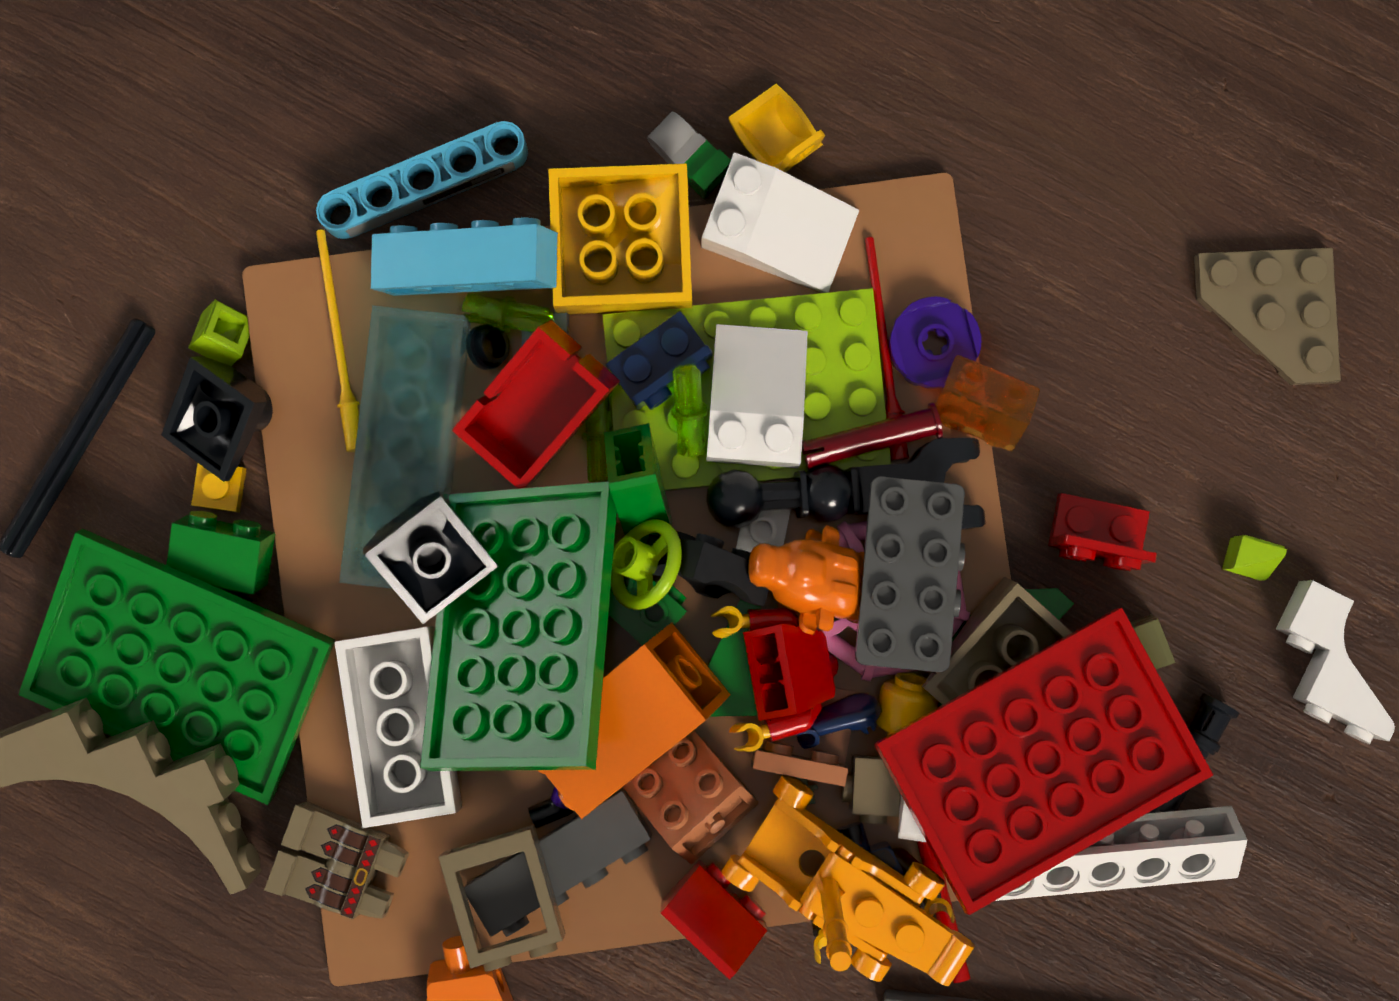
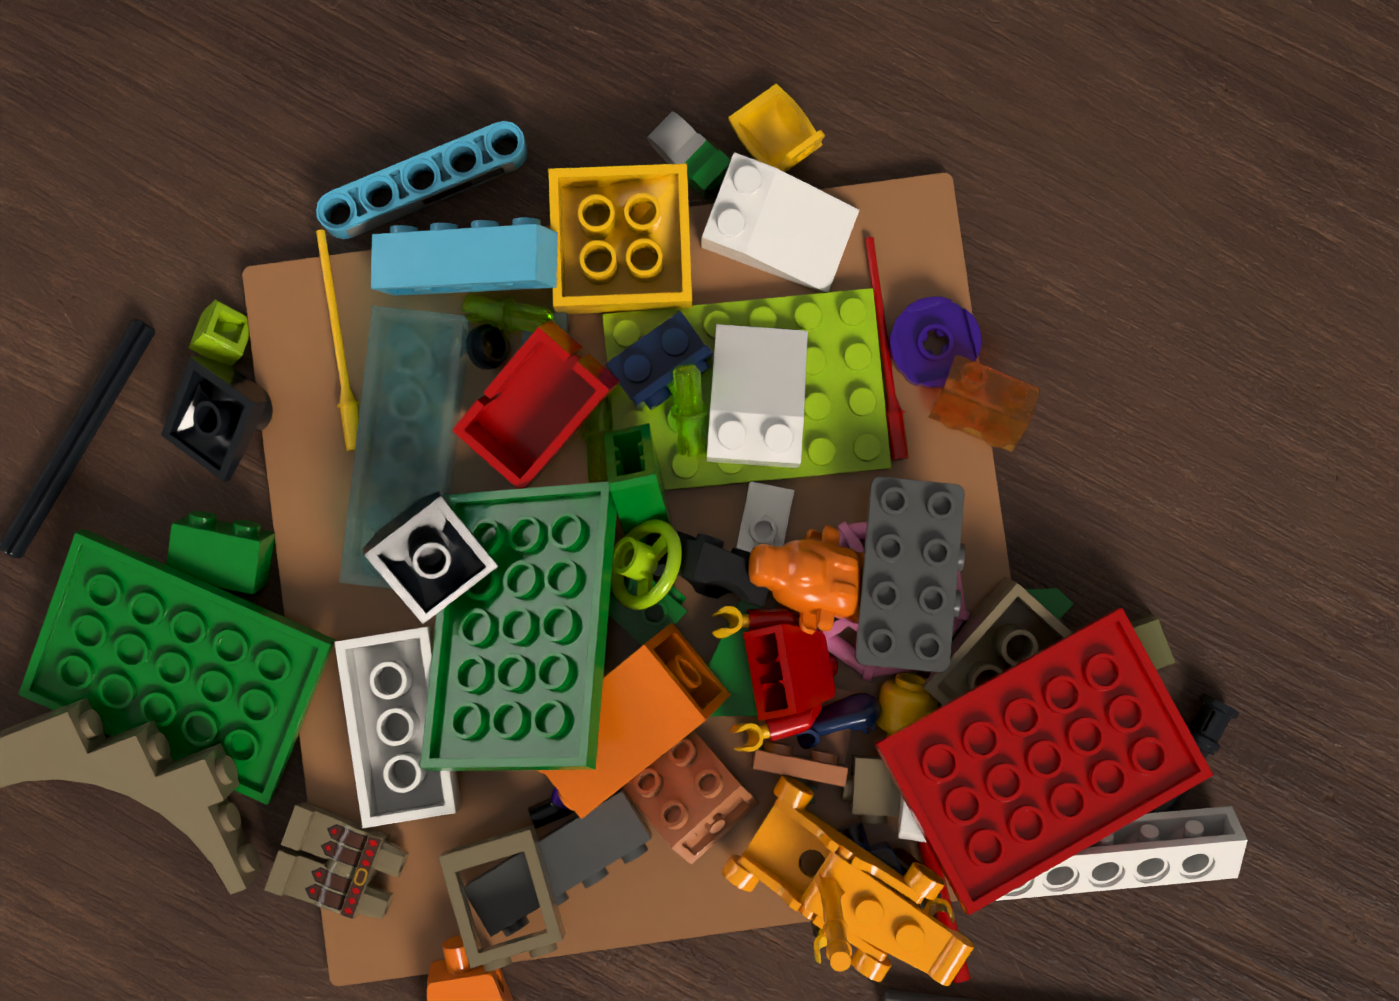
yellow plate [191,463,247,513] -> none
red slope [660,860,768,980] -> none
black piece [706,438,986,530] -> none
dark red pin [802,402,943,470] -> none
red bracket [1048,493,1157,571] -> none
dark tan plate [1194,248,1341,385] -> none
lime slope [1222,535,1287,581] -> none
white arch [1276,580,1395,744] -> none

